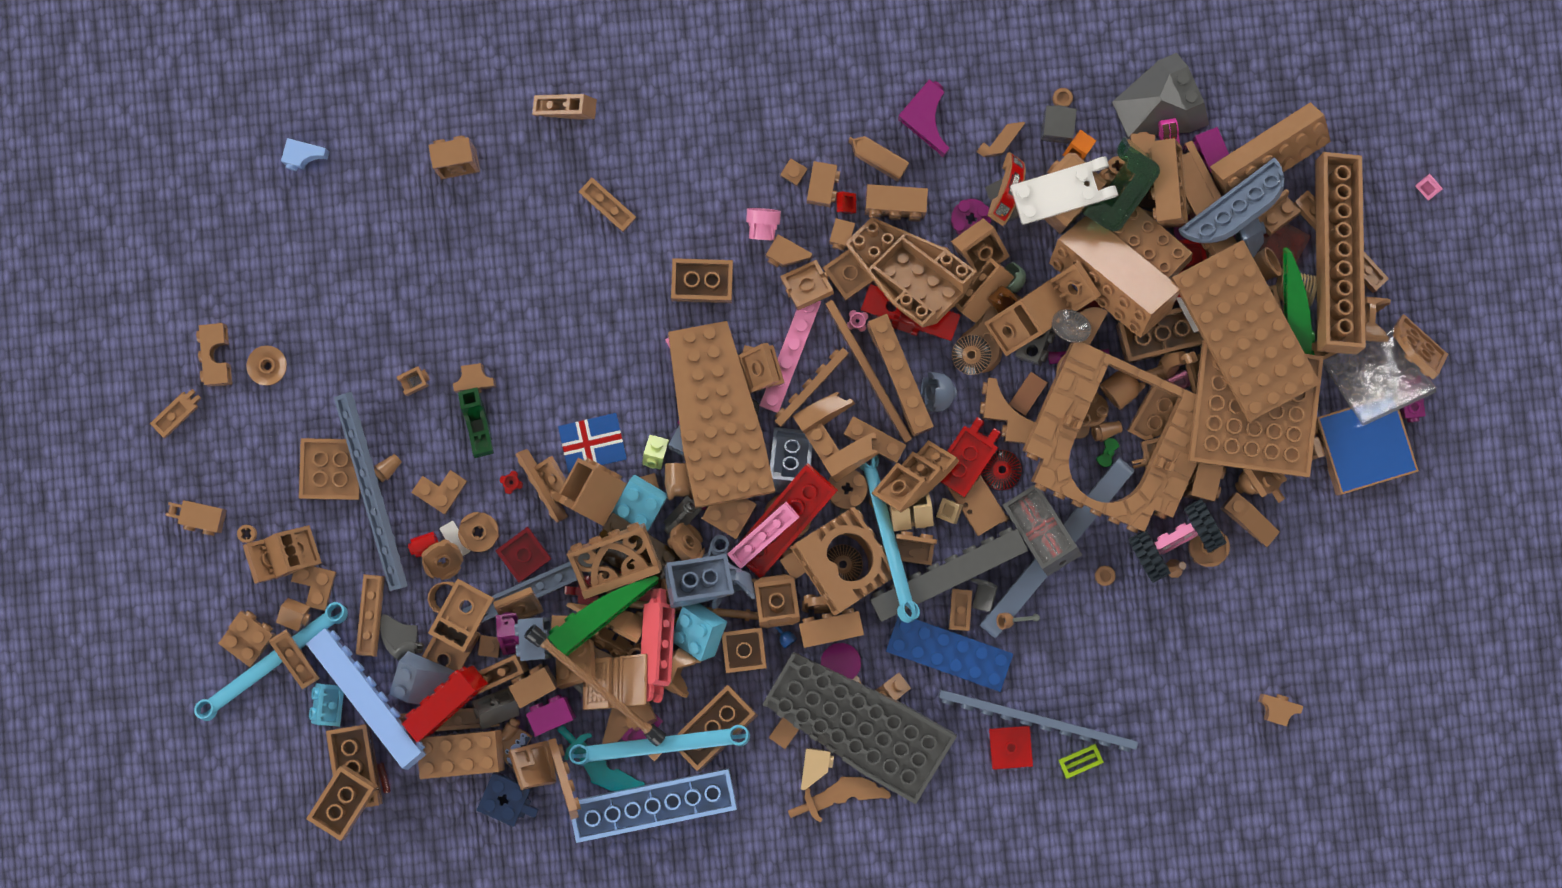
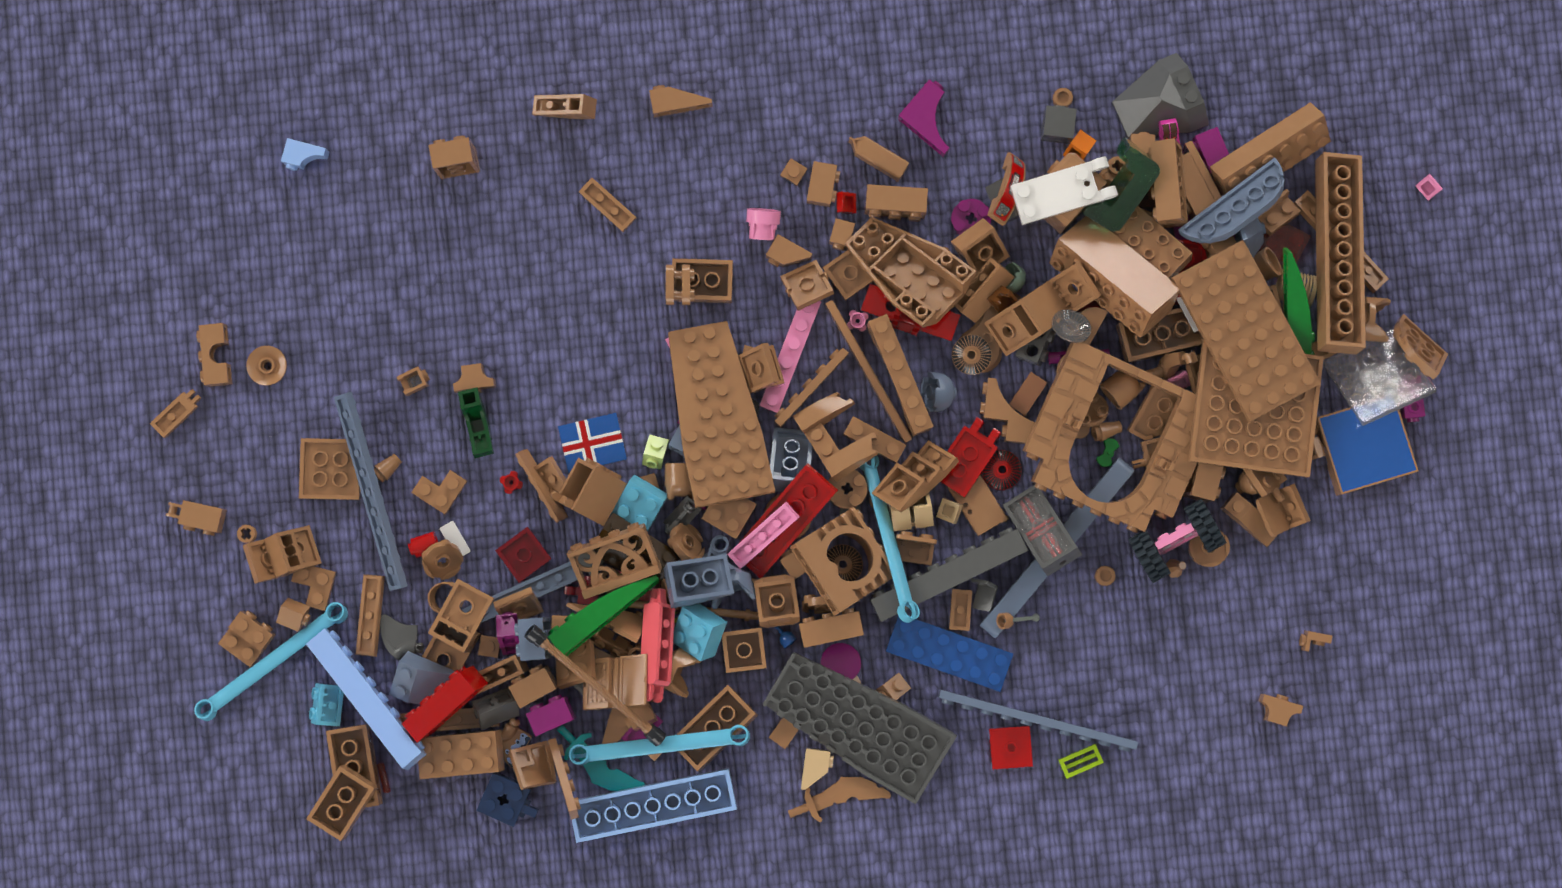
medium nougat plate [269,629,320,689] -> none
medium nougat plate [458,512,499,552] -> none
medium nougat piece [977,122,1025,157] -> none
none -> medium nougat slope [649,85,713,118]
none -> medium nougat brick [666,265,695,305]
none -> medium nougat bracket [1256,483,1311,537]
none -> medium nougat bracket [1299,630,1332,652]

